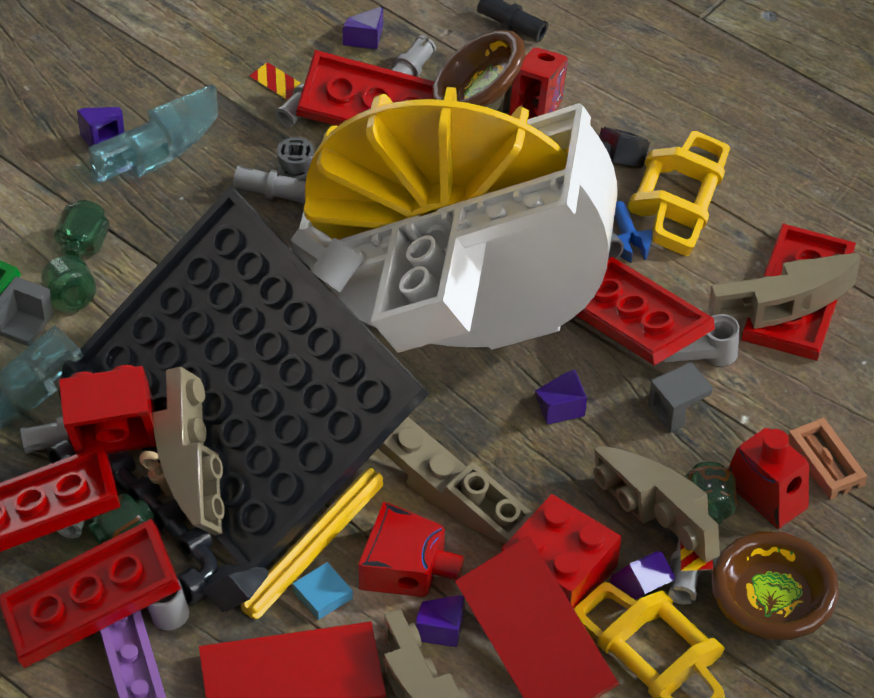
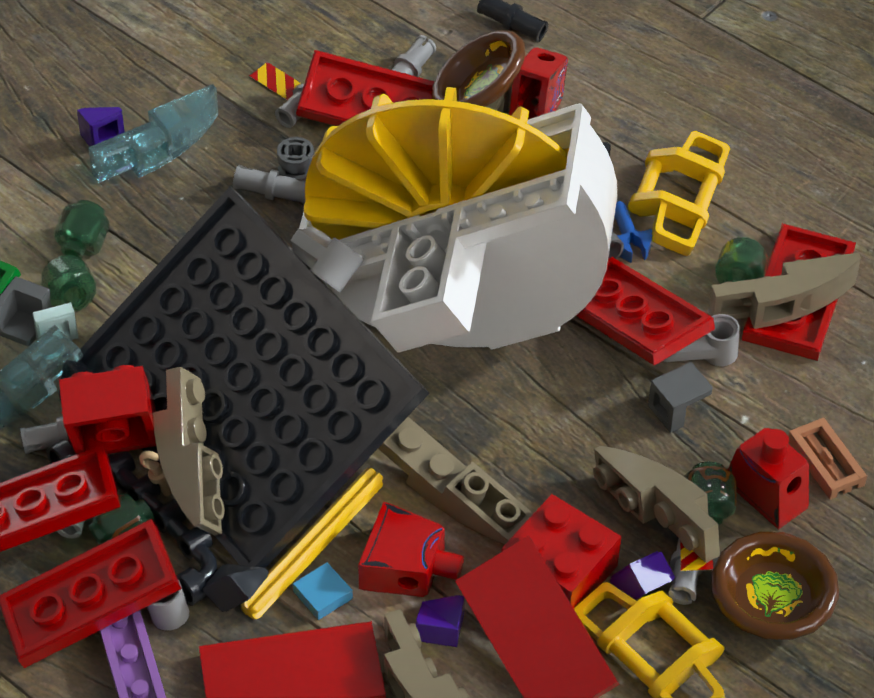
dark purple slope [342,7,383,49] -> none
dark purple slope [535,369,587,424] -> none
black slope [599,126,650,168] -> none
none -> light aqua tile [32,302,78,348]
none -> clear green head [715,237,768,284]

